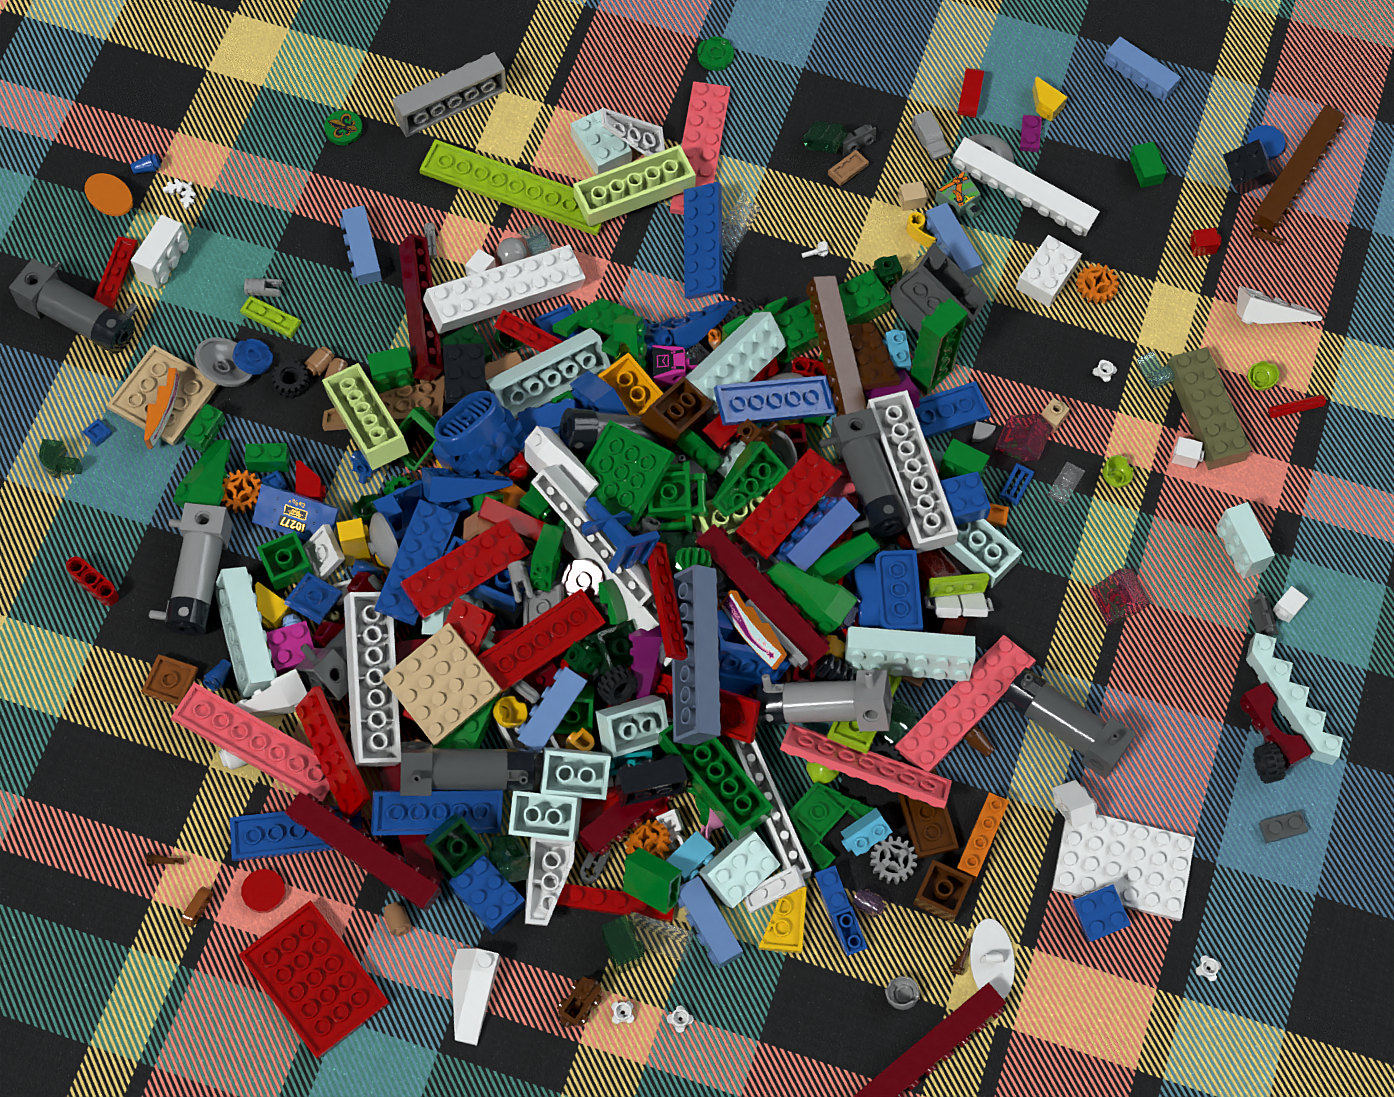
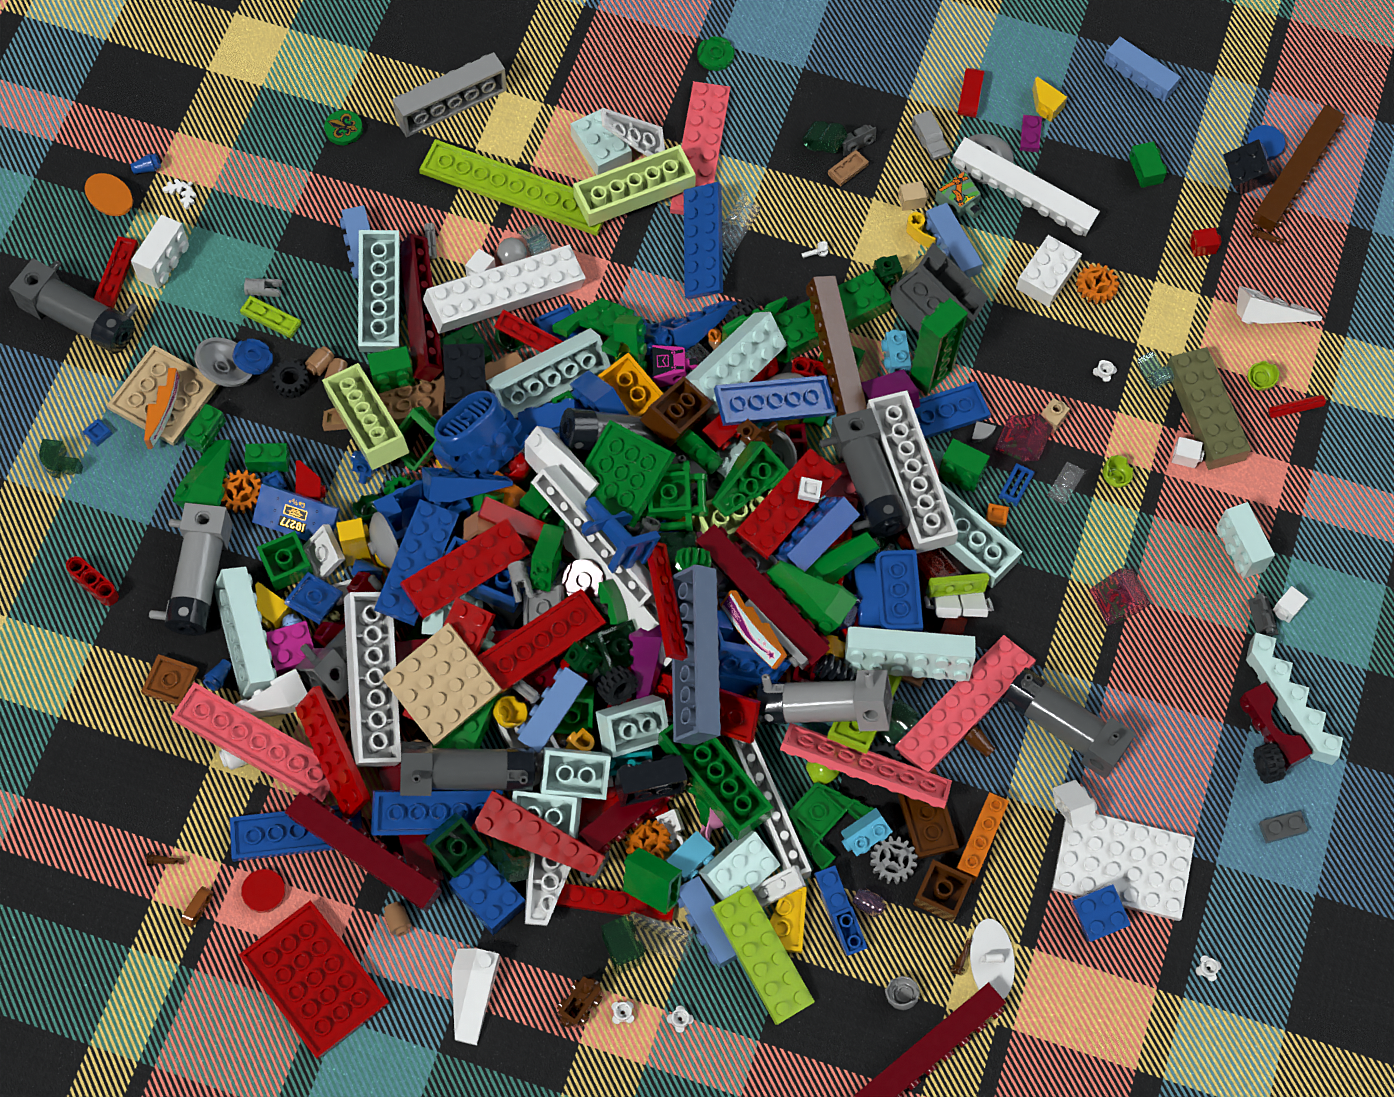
reddish brown plate [847,322,900,390] -> none
blue brick [940,471,991,526] -> none
none -> light aqua brick [358,230,400,352]
none -> red wing [471,790,606,876]
none -> lime plate [710,885,814,1025]
none -> white plate [797,477,822,503]

